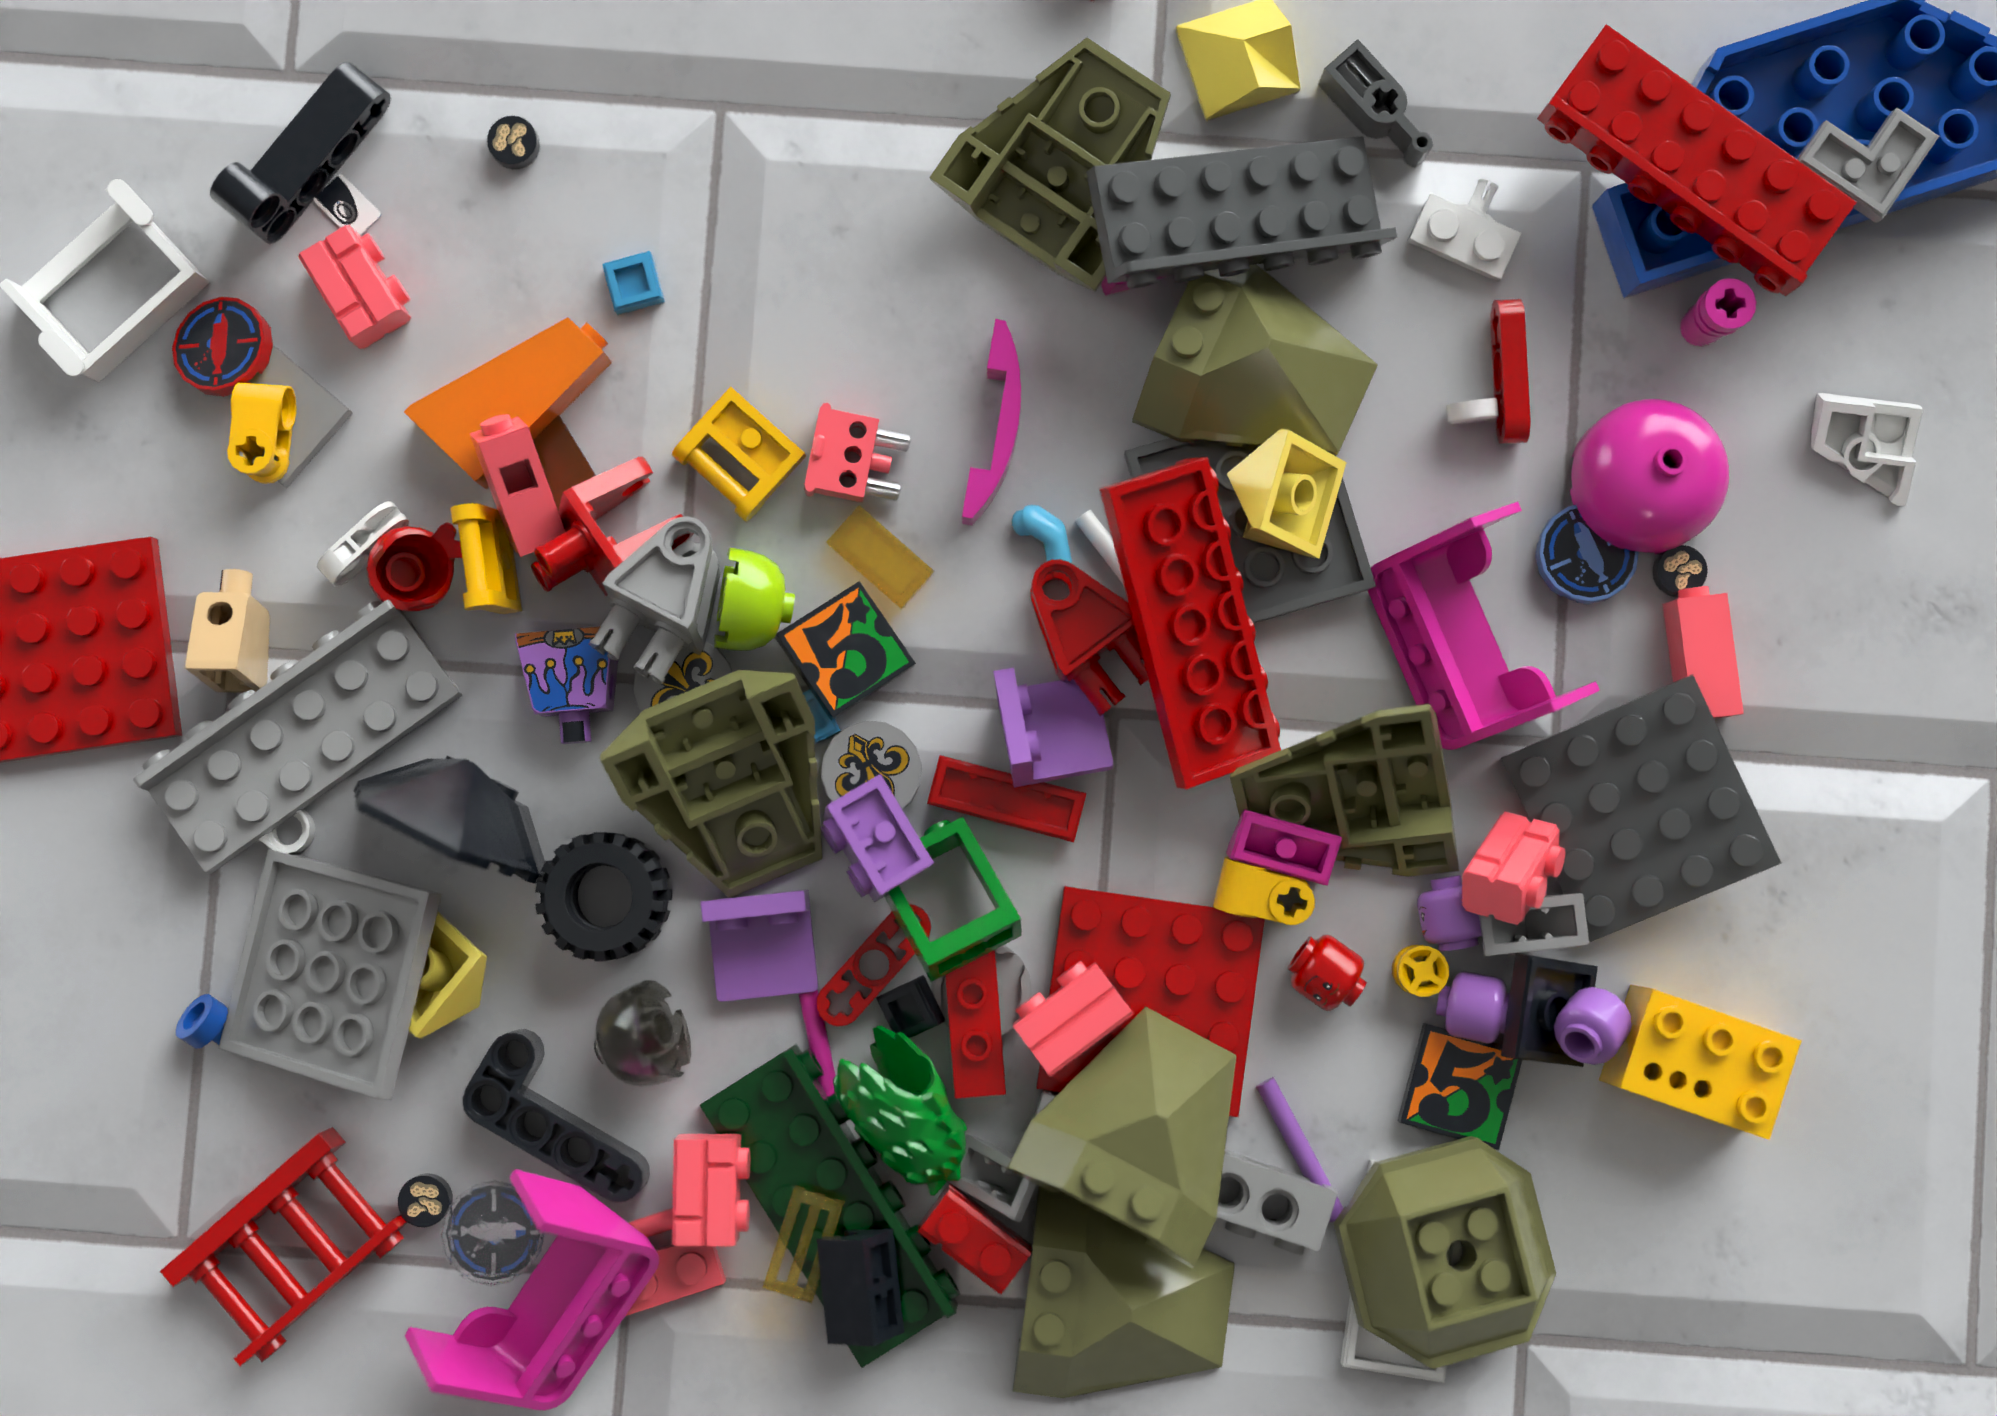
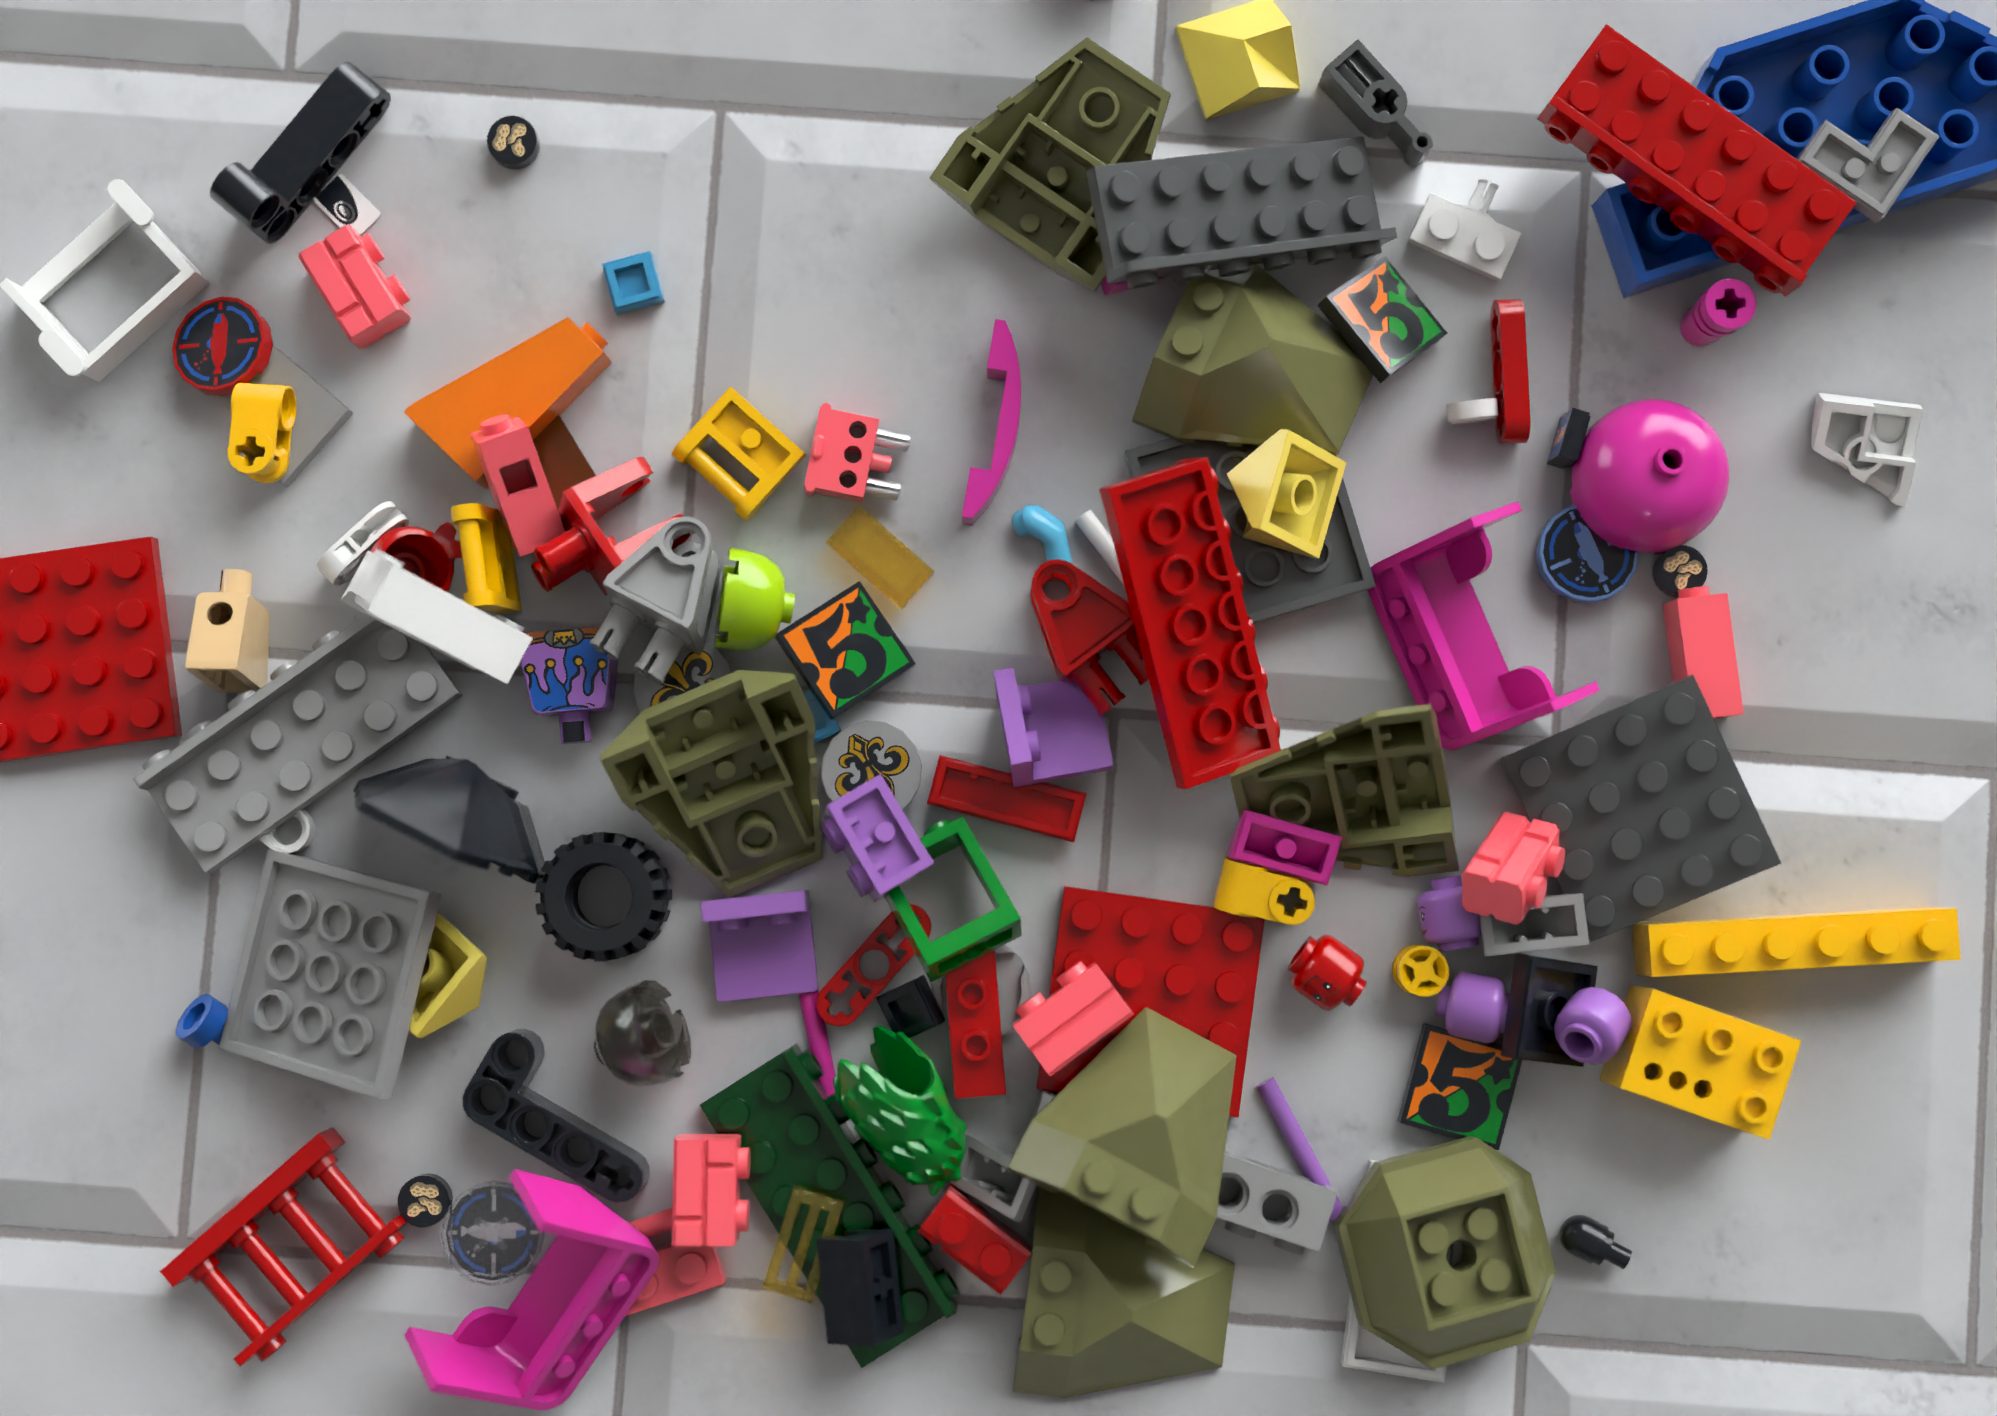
none -> white piece [340,549,533,684]
none -> tile [1317,257,1447,384]
none -> black tile [1547,408,1591,469]
none -> black cylinder [1559,1215,1632,1269]
none -> yellow brick [1632,907,1961,977]

